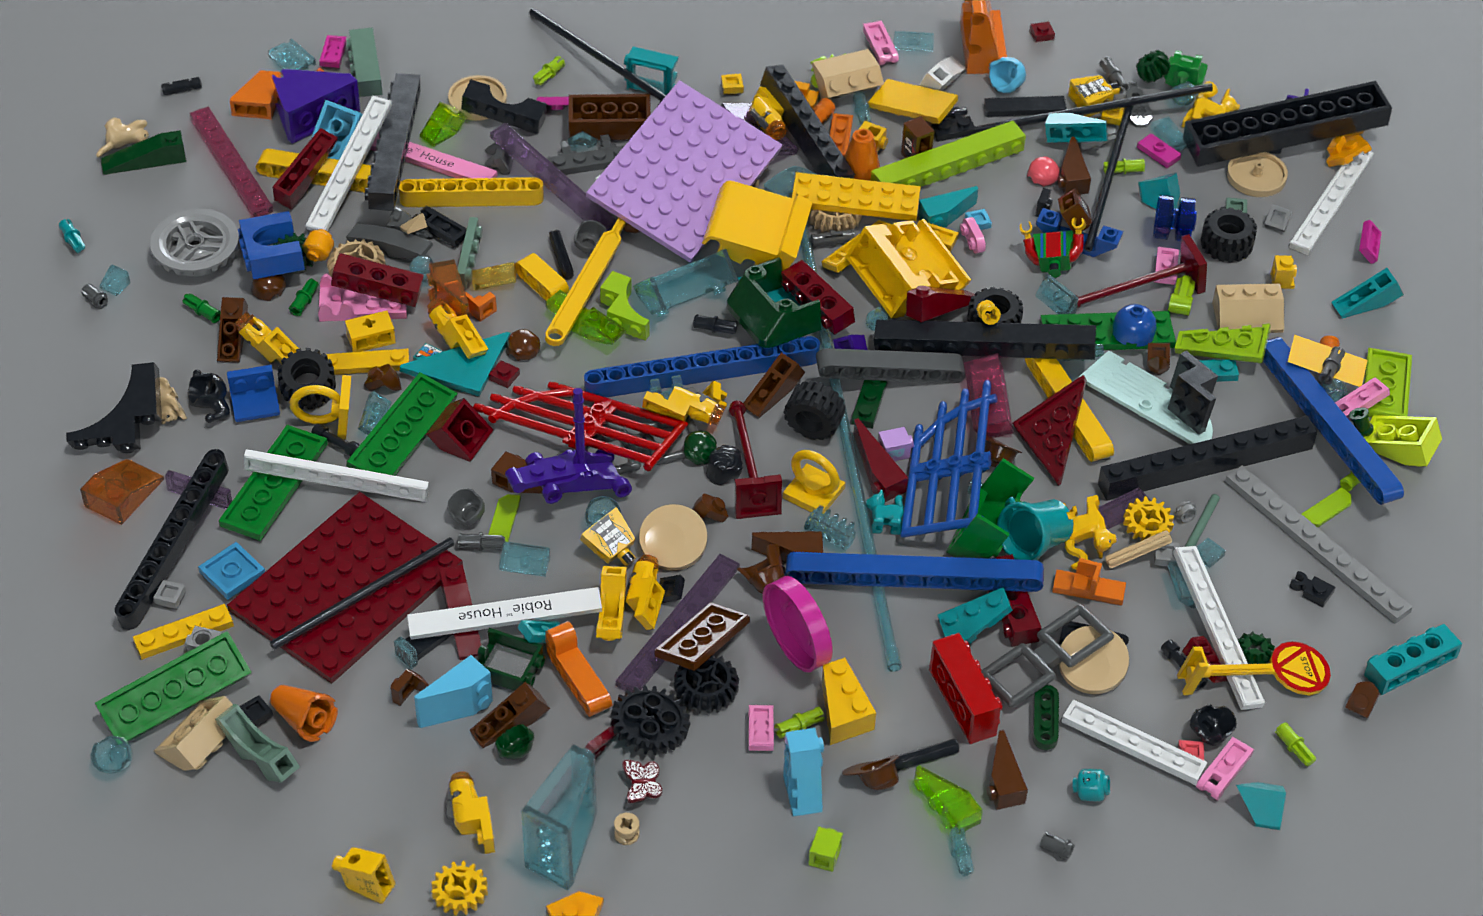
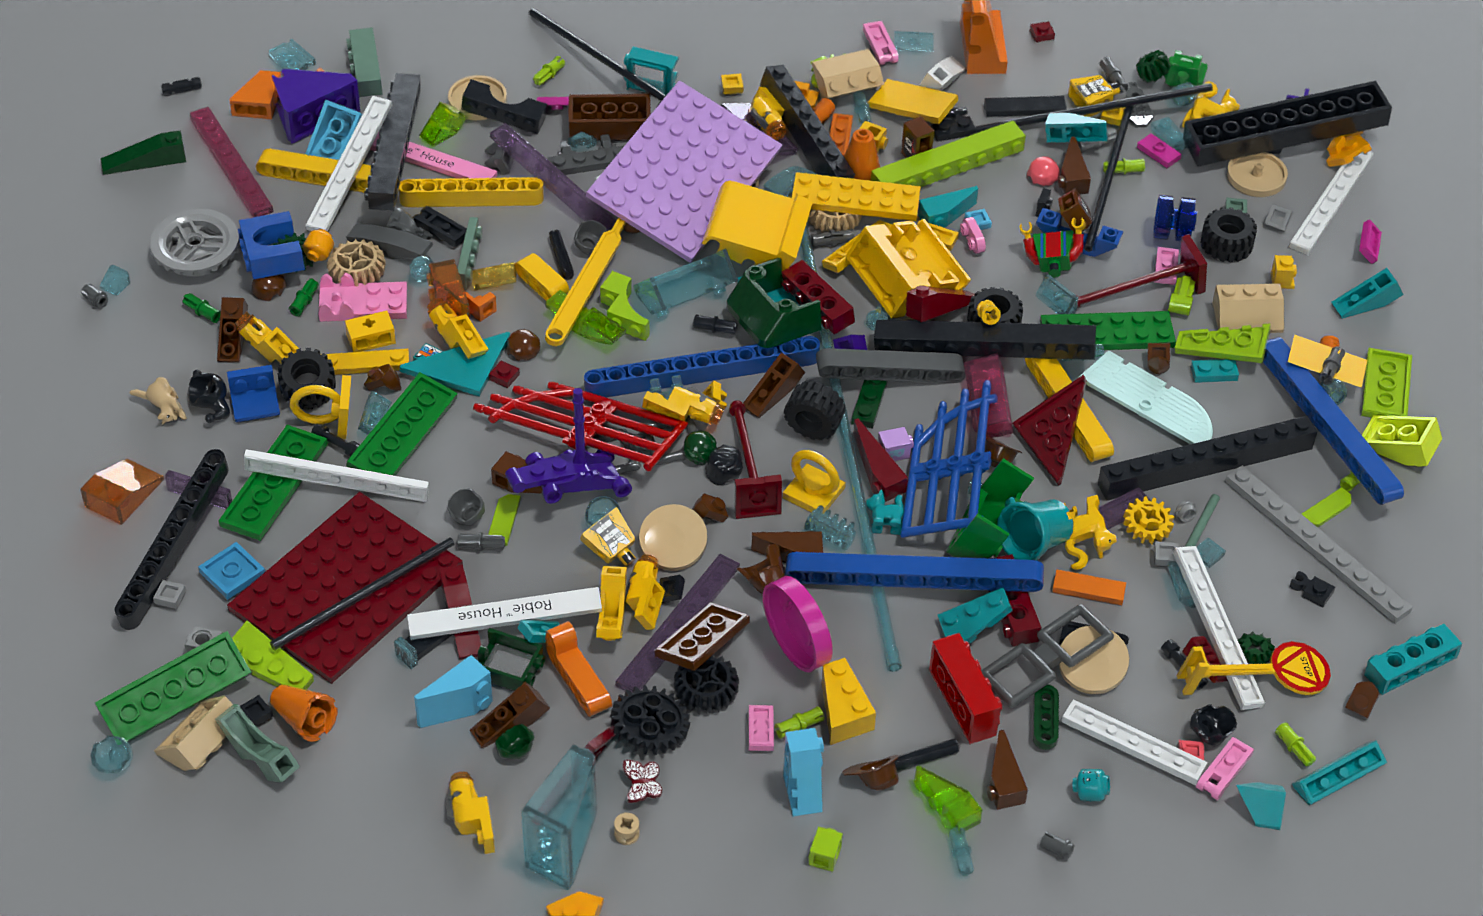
teal axle [59,219,85,253] -> none
black arch [66,362,162,453] -> none
tan animal [96,118,149,157] -> none
yellow plate [133,604,234,660] -> none
dark red slope [272,128,338,210] -> none
dark pink plate [319,35,347,68] -> none
dark red brick [331,253,424,308] -> none
yellow torso [332,847,396,904] -> none
reddish brown plate [390,669,429,706] -> none
tan slope [400,213,427,234] -> none
dark red slope [426,398,494,461] -> none
yellow gear [431,861,488,916] -> none
clear light blue slope [499,542,550,577] -> none
medium azure hair [989,57,1026,94] -> none
orange panel [1070,558,1102,599] -> none
tan axle [1105,530,1172,569] -> none
blue cylinder [1112,304,1157,347] -> none
teal slope [1138,173,1180,219] -> none
black bracket [1167,351,1218,434] -> none
bright pink plate [1335,377,1390,420] -> none
dark green bush [1349,407,1374,437] -> none
none -> lime wing [232,620,314,690]
none -> teal slope [1292,740,1388,805]

